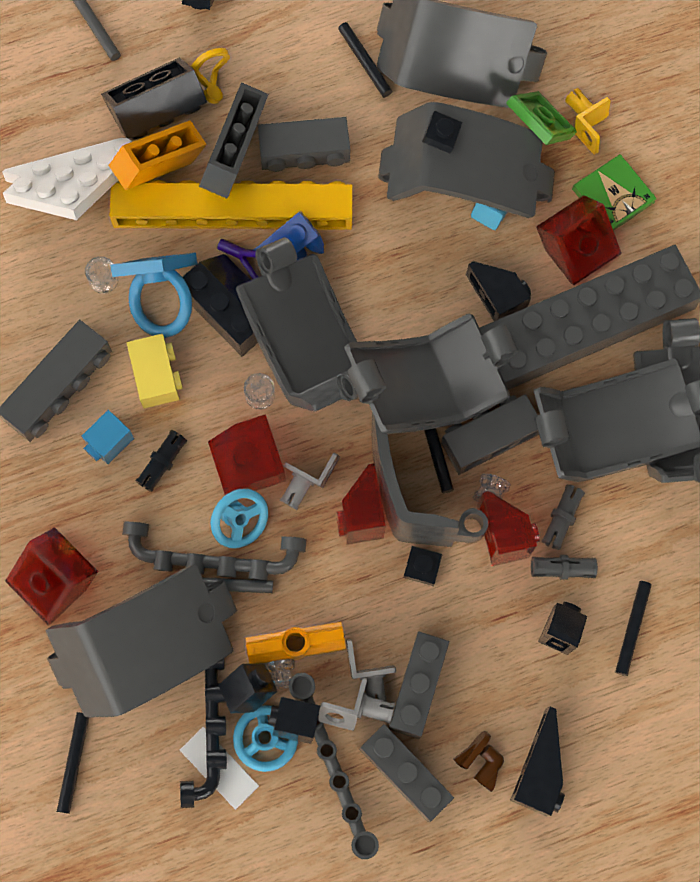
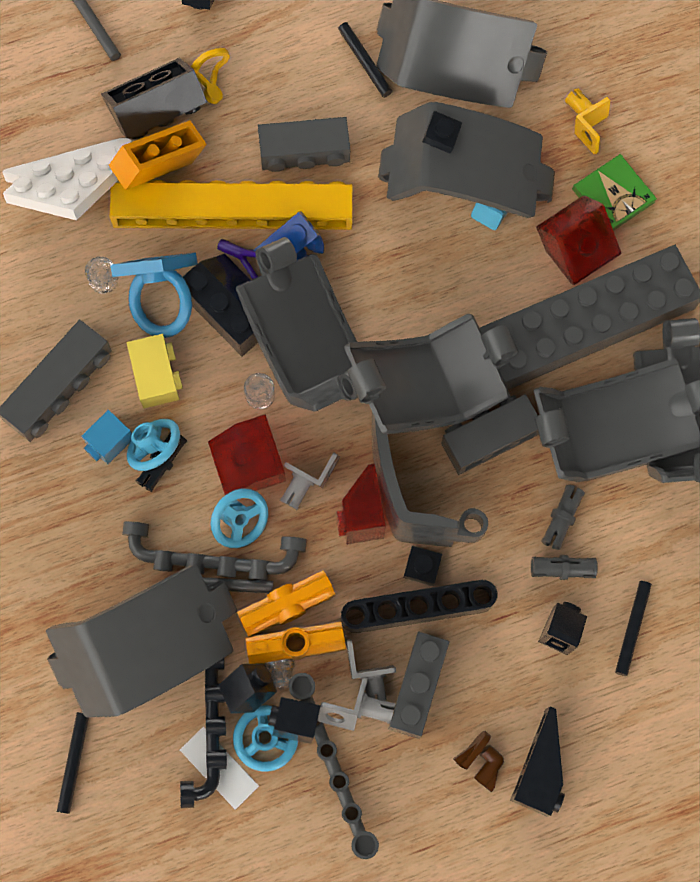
clear red slope [5,527,99,625] -> none
dark grey brick [199,82,269,198] -> none
dark grey brick [359,724,454,822] -> none
black bar [424,428,454,494] -> none
black slope [466,261,531,321] -> none
clear wheel [473,473,511,509] -> none
clear red slope [476,491,540,566] -> none
bright green tile [506,91,577,145] -> none
none -> medium azure piece [127,419,180,471]
none -> light orange piece [237,570,336,637]
none -> black beam [341,580,497,633]

